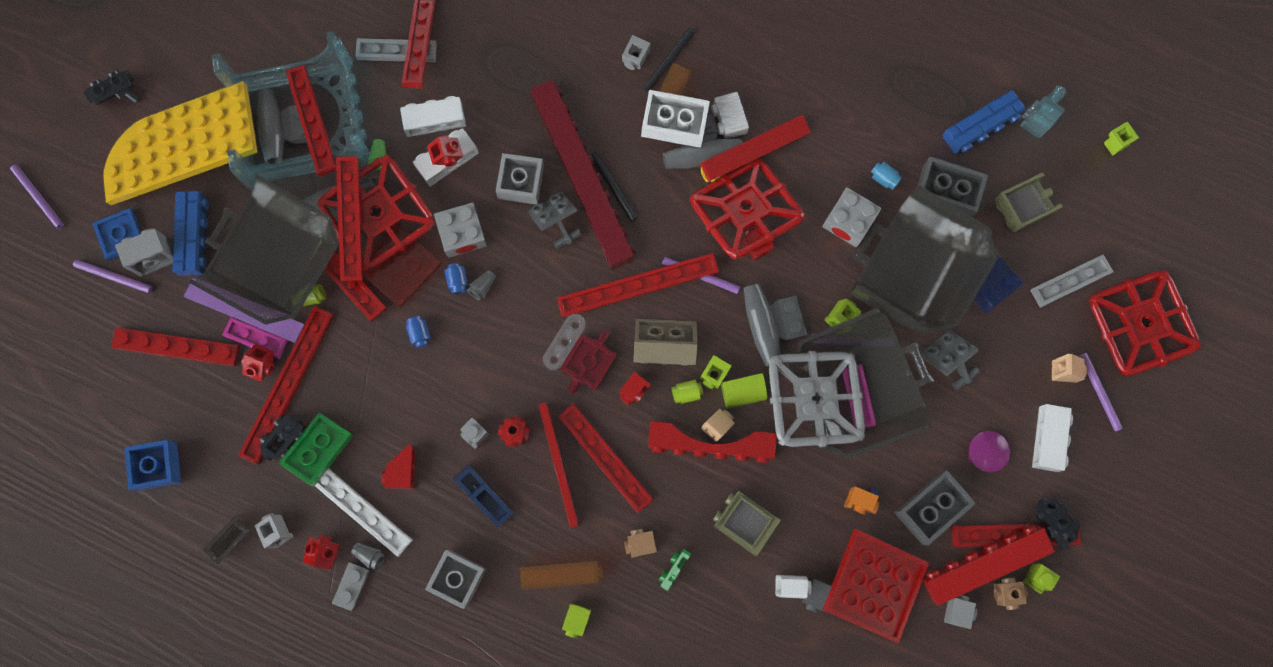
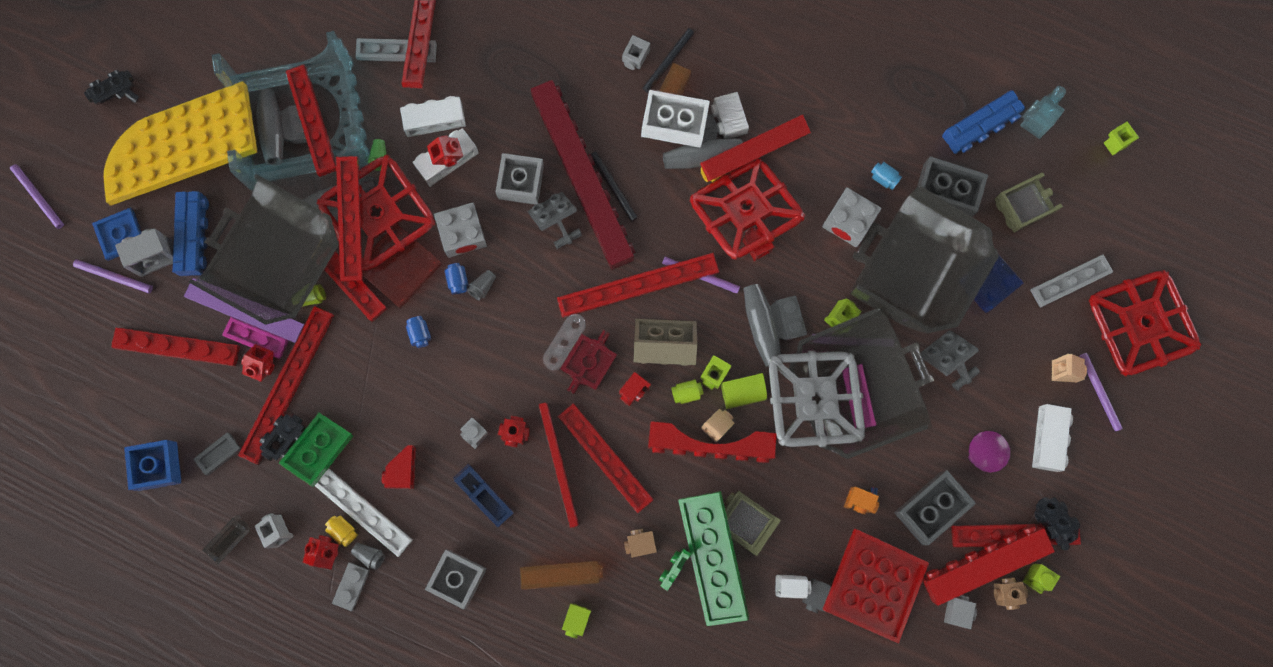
none -> dark grey tile [193,432,242,476]
none -> yellow brick [325,515,357,547]
none -> plate [678,491,749,626]

